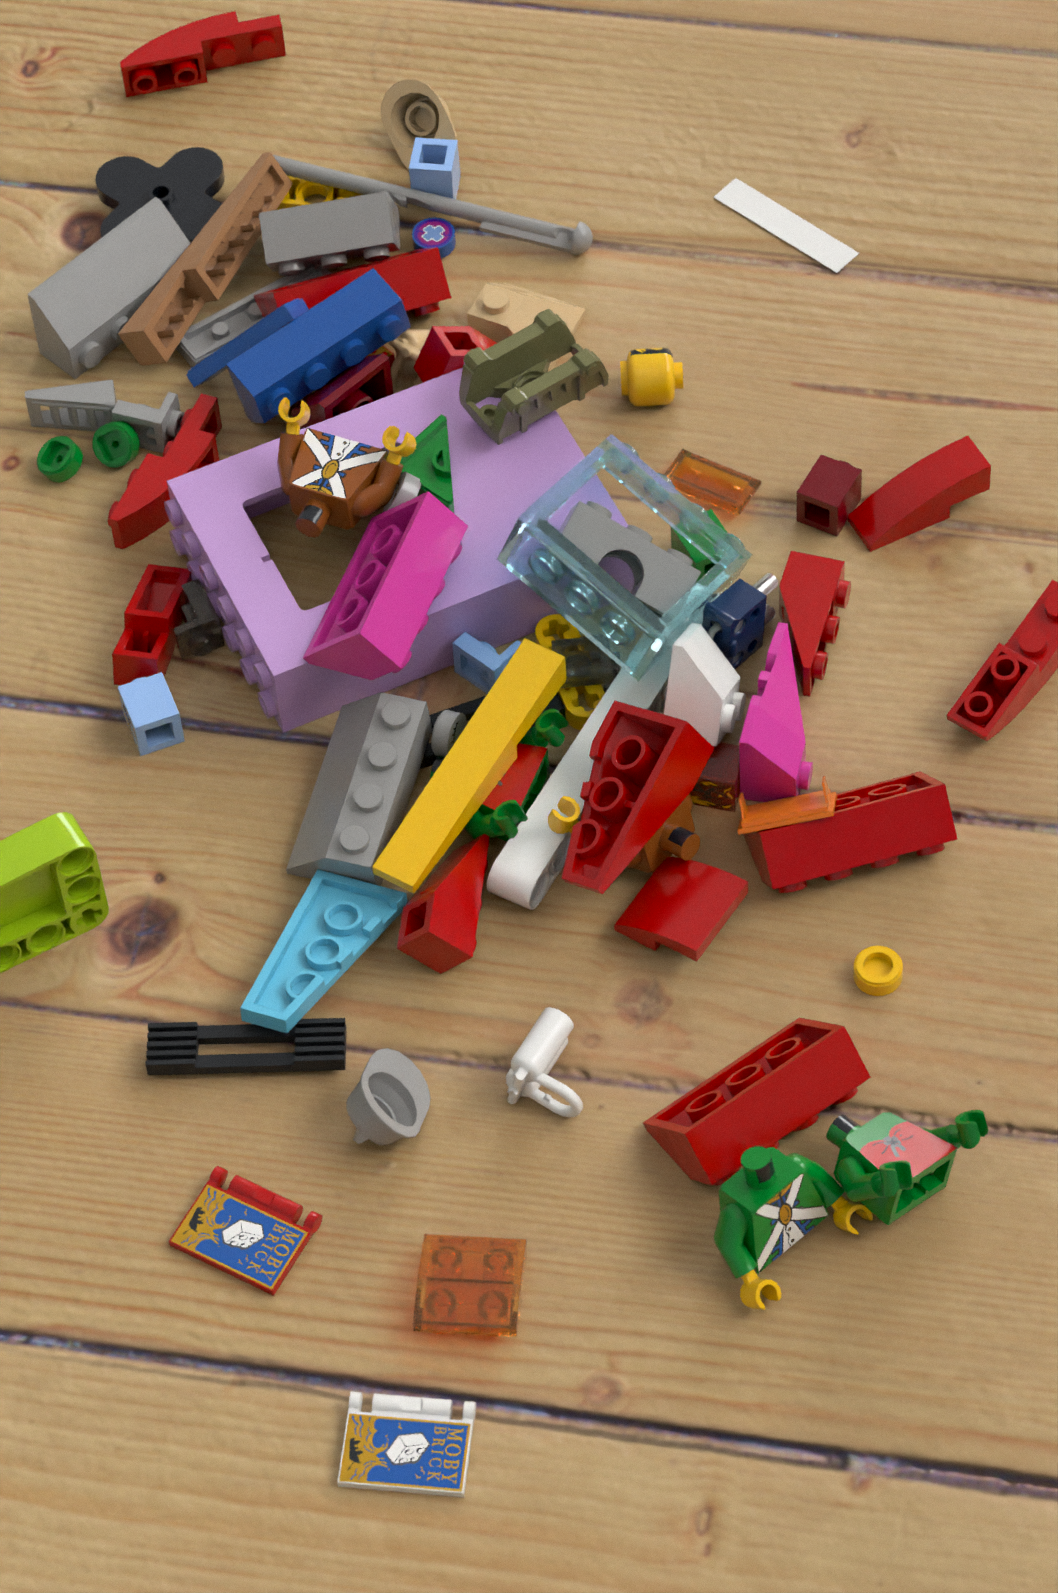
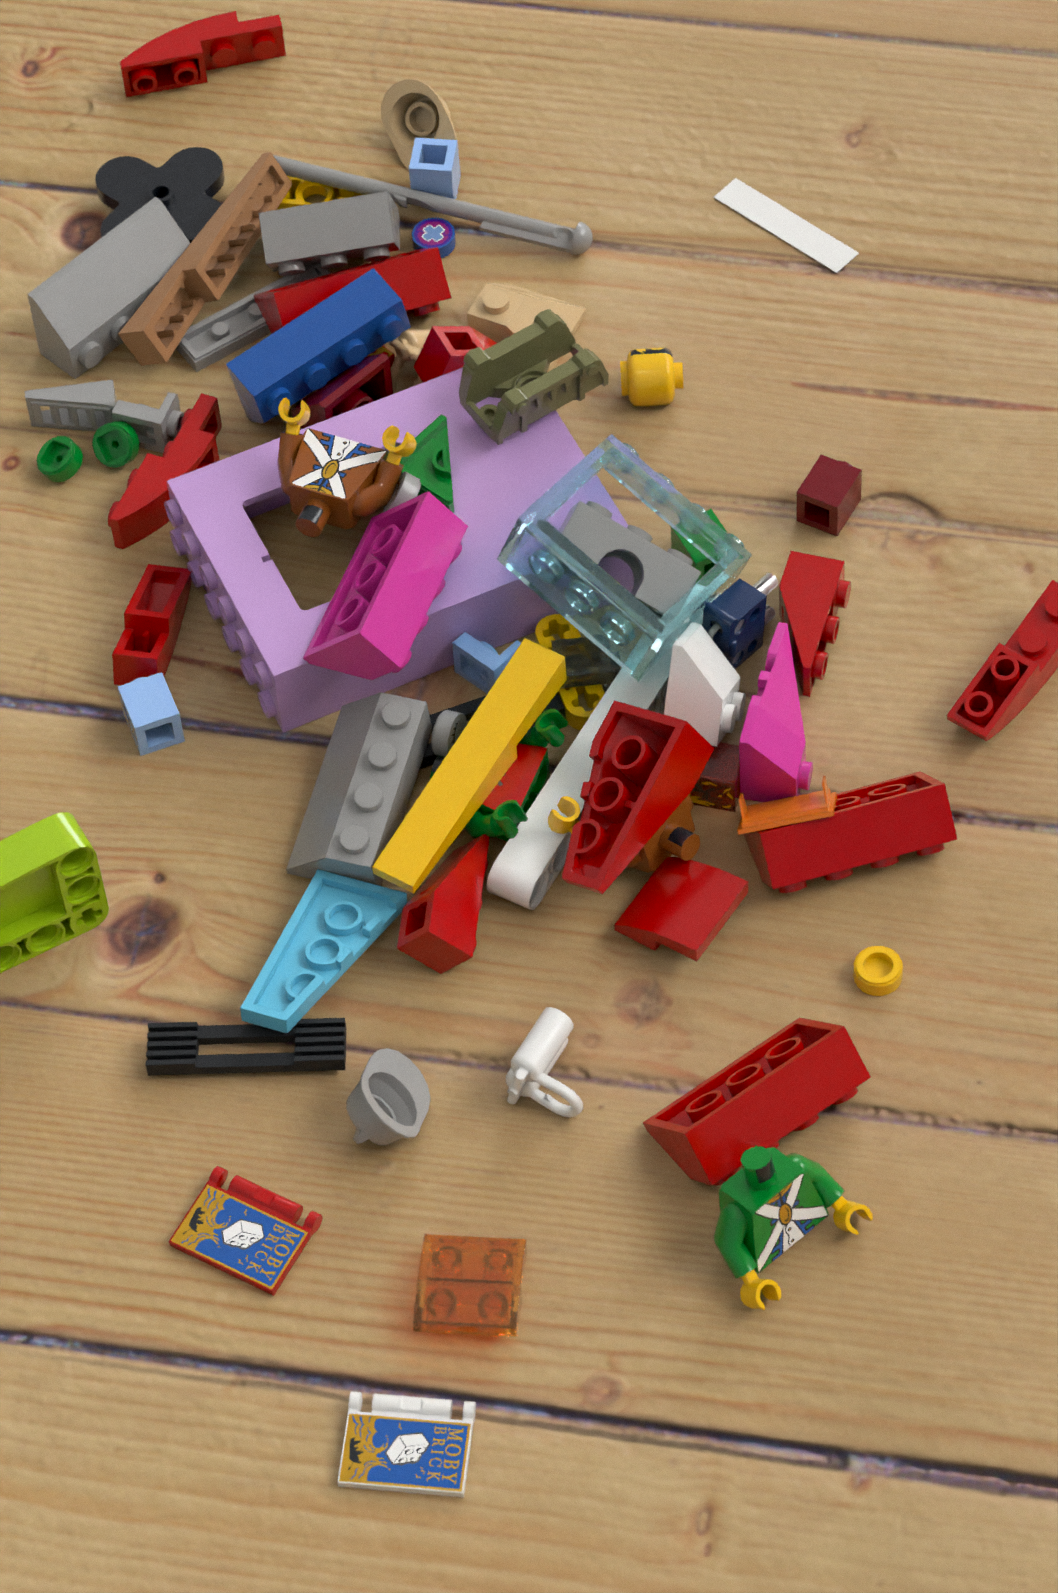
clear smoke bracket [173,579,225,661] -> none
blue tile [186,298,309,387] -> none
clear orange tile [660,449,761,516] -> none
green torso [826,1110,989,1225] -> none
red slope [848,435,991,552] -> none

